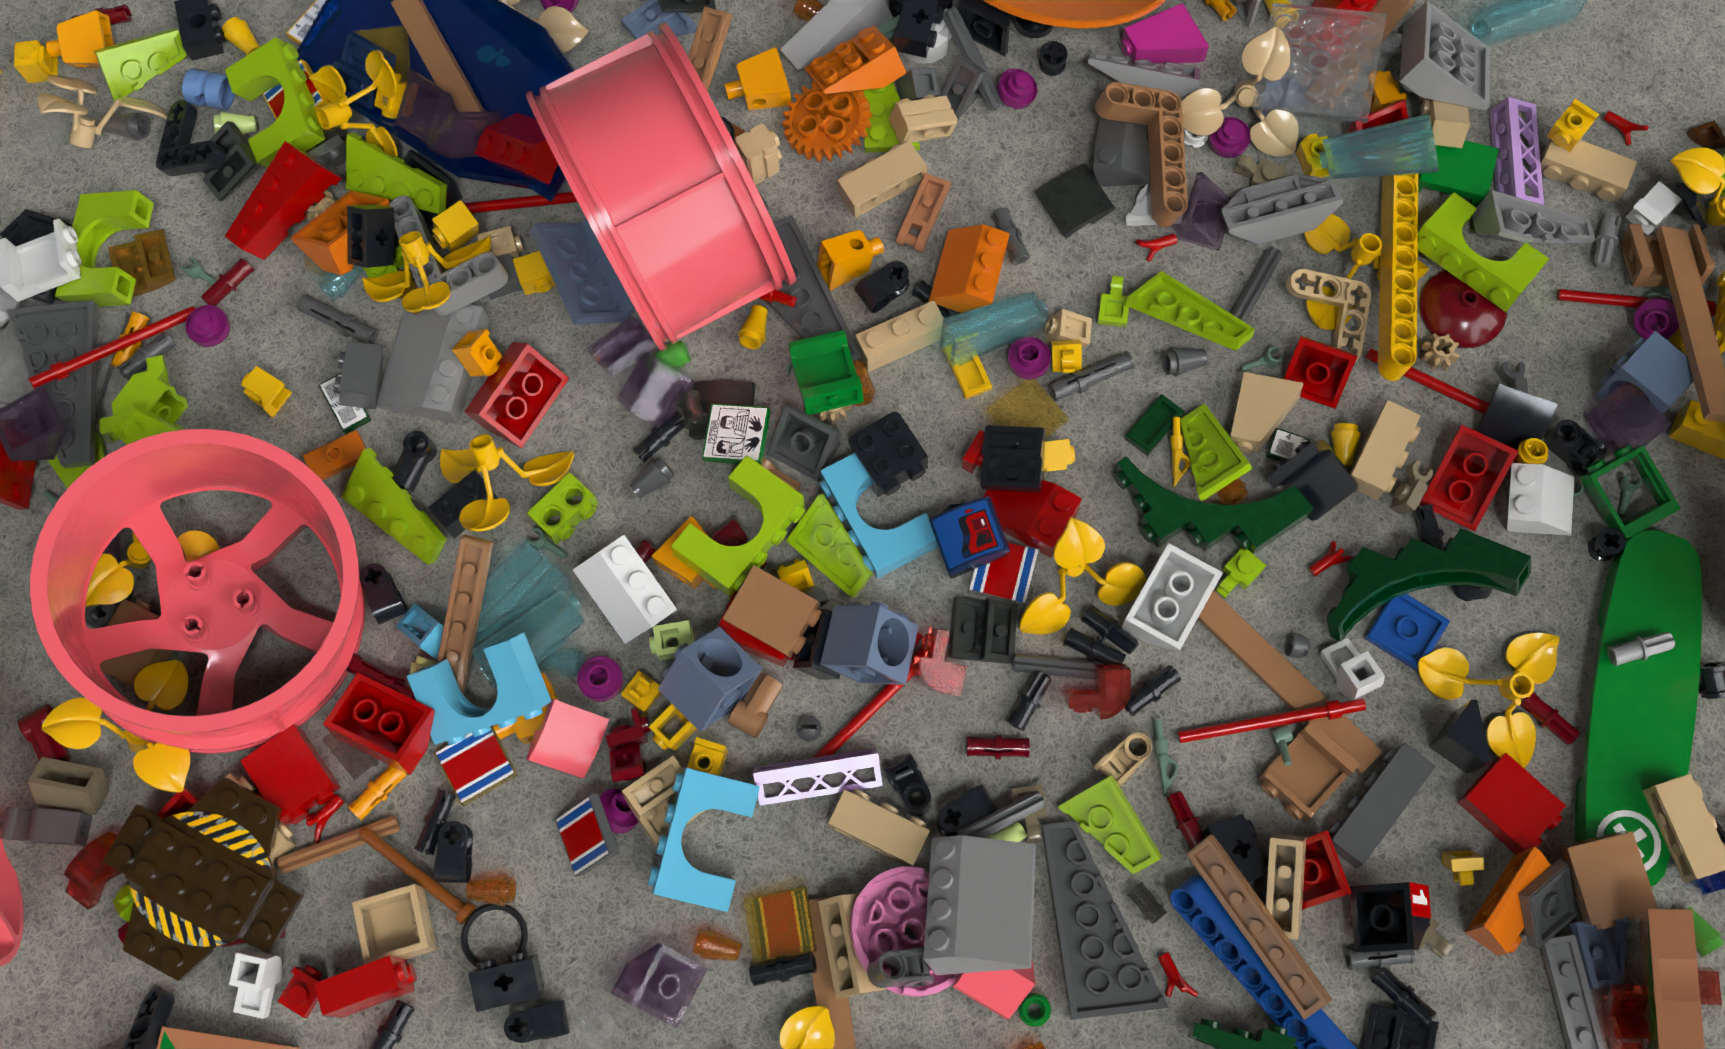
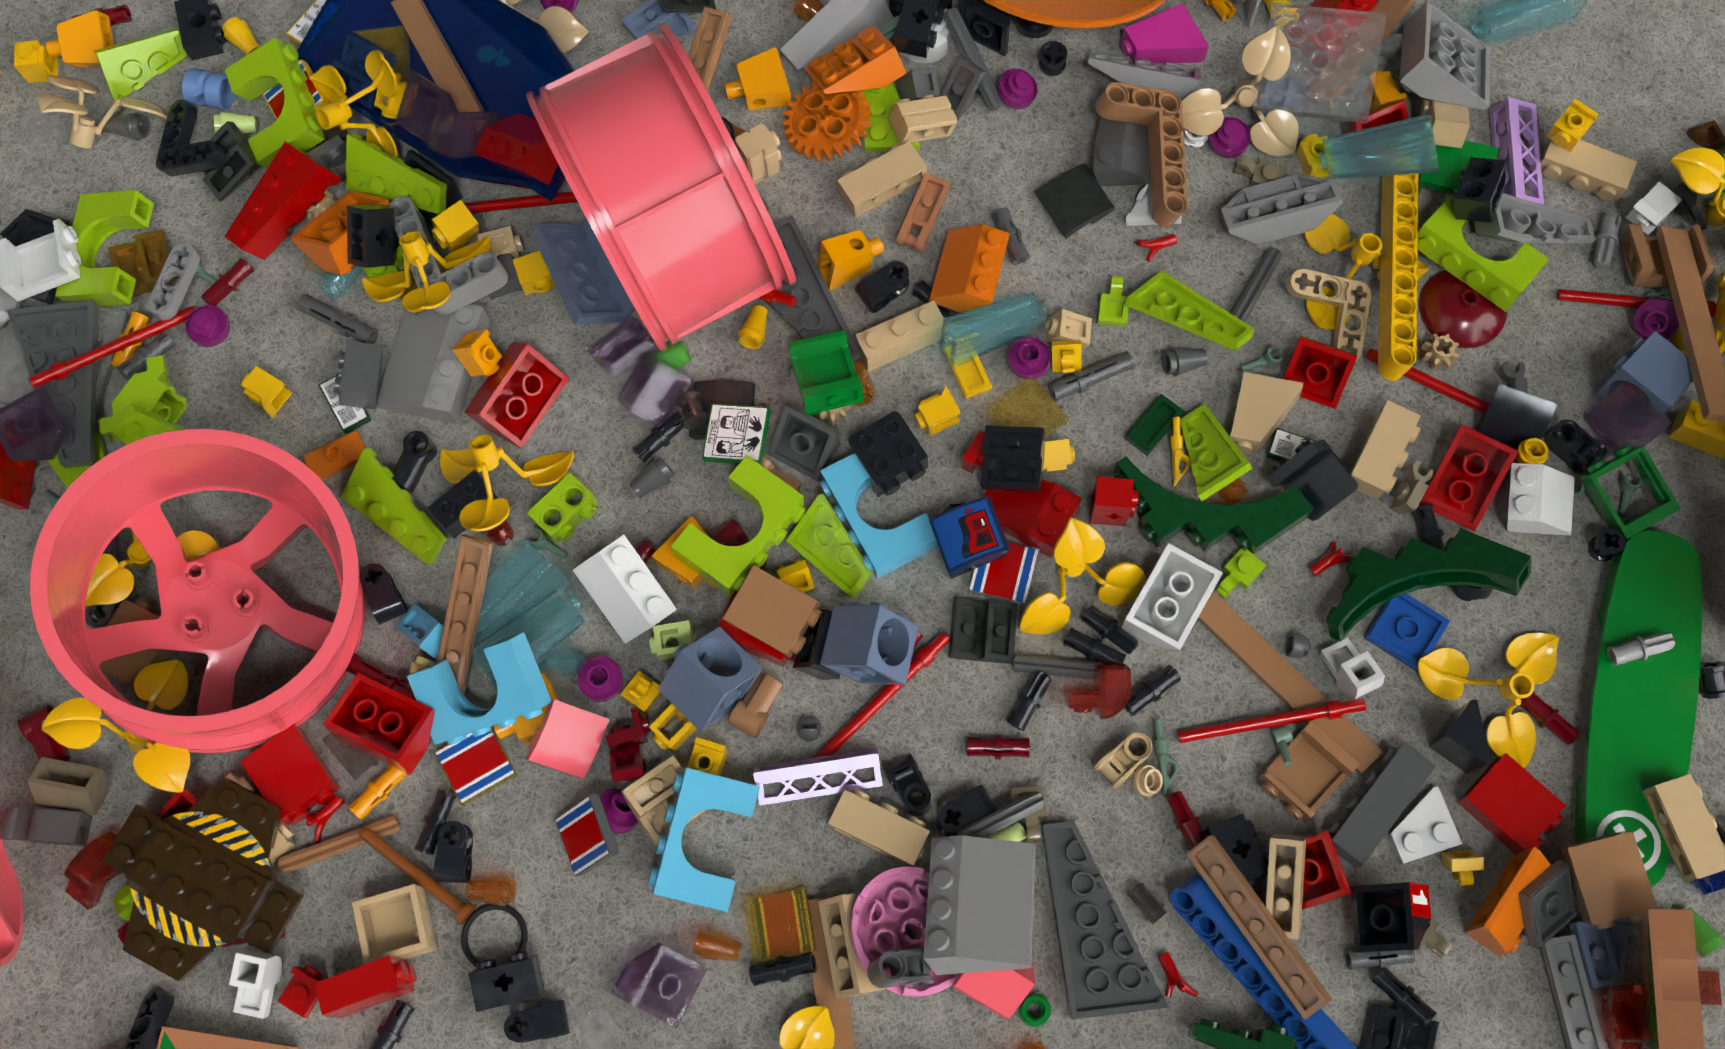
dark grey hinge [804,586,829,607] -> none
clear red brick [912,627,967,696] -> none
lime wing [1057,774,1162,874] -> none
clear purple slope [1177,172,1231,251] -> none
yellow cone [1330,423,1361,468] -> none
red bar [1603,110,1649,146] -> none
none -> light grey beam [147,243,200,321]
none -> clear red hinge [487,520,514,546]
none -> yellow window [913,385,961,436]
none -> red brick [1089,477,1138,526]
none -> tan plate [1133,765,1163,796]
none -> white wing [1388,786,1462,865]
none -> black brick [1451,157,1508,223]

